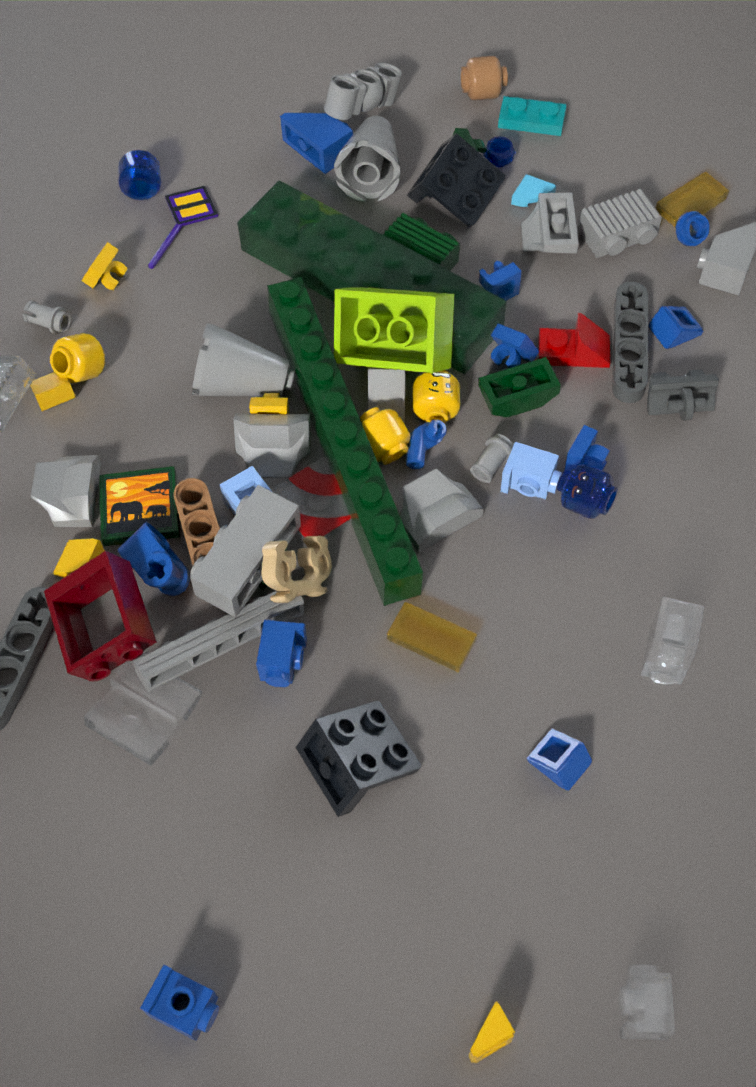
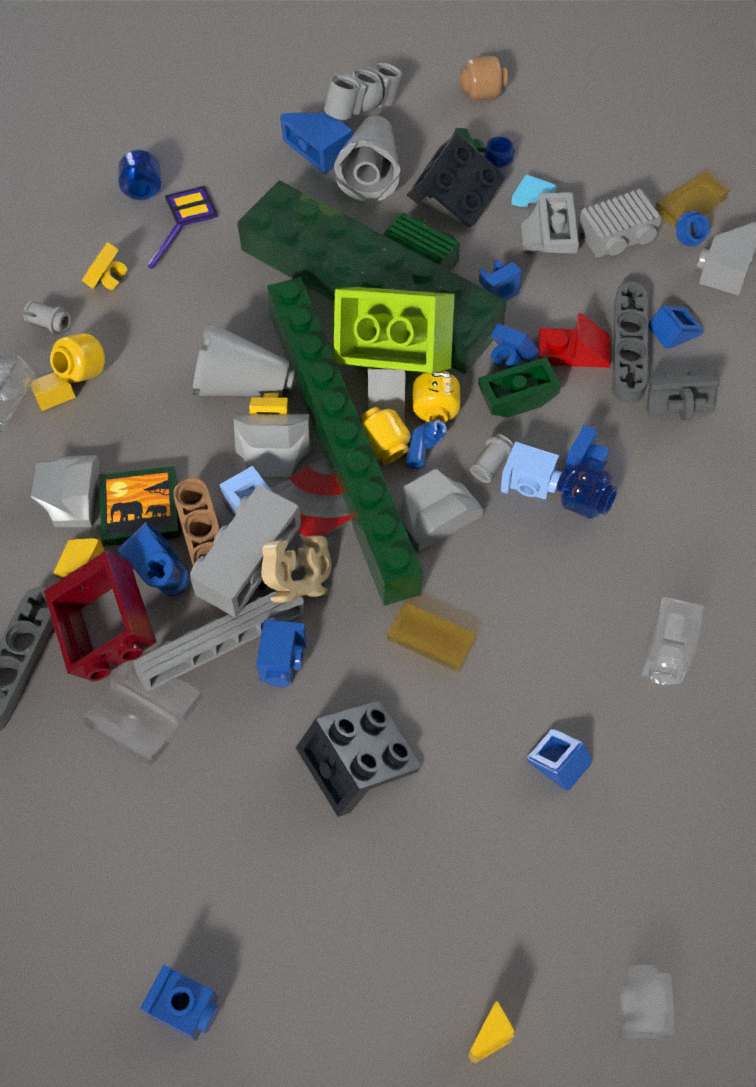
teal plate [498,96,567,136] -> none

